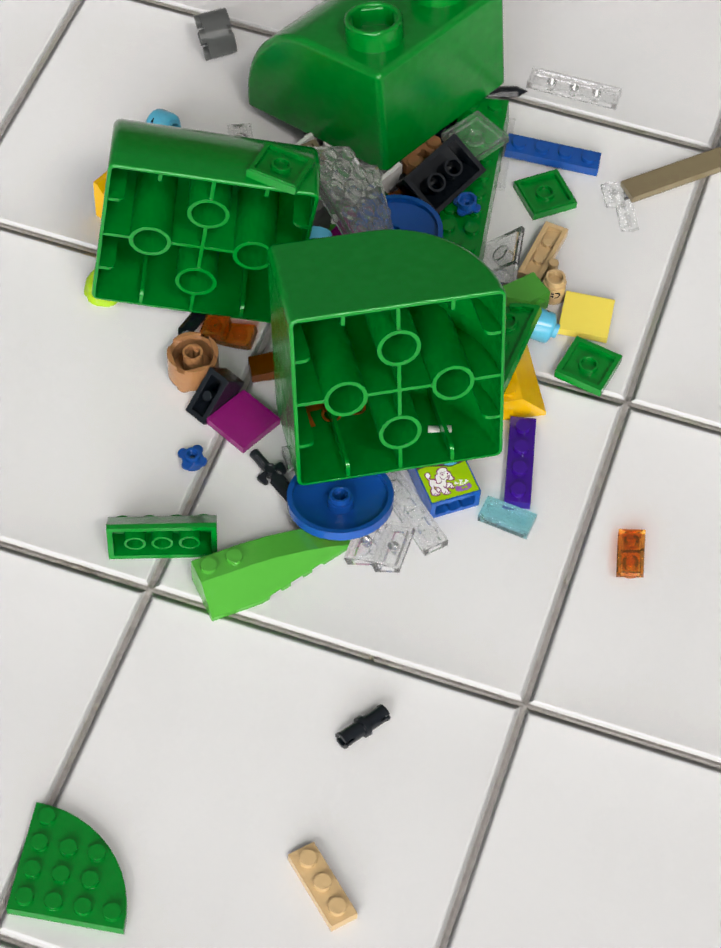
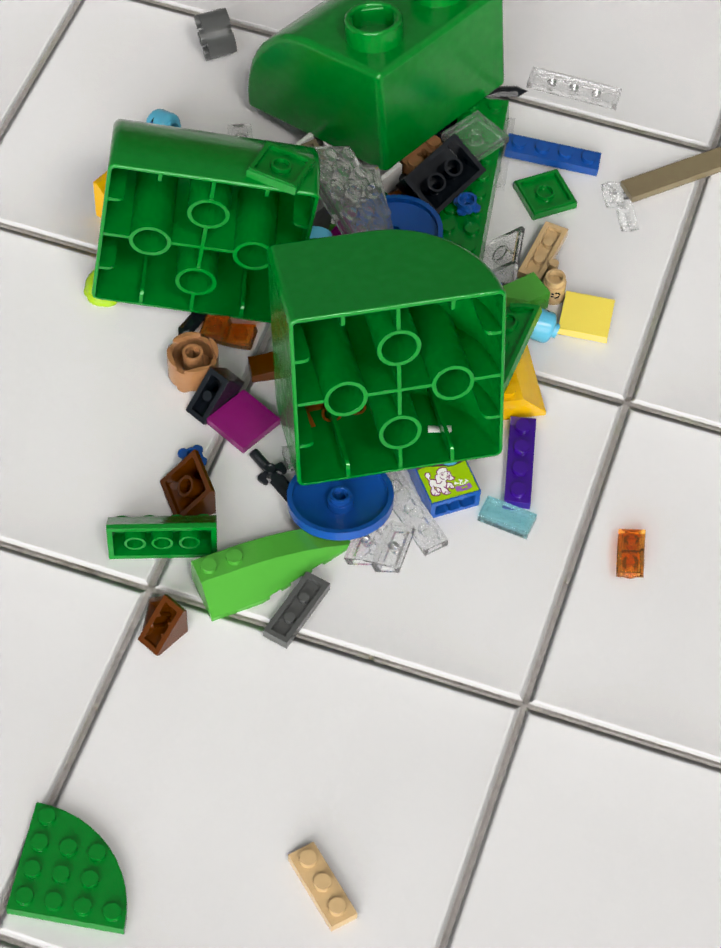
black pin [335,704,391,749] -> none
green plate [554,336,622,397] -> none
none -> reddish brown slope [138,594,188,656]
none -> reddish brown slope [160,449,216,516]
none -> dark grey plate [263,571,330,649]

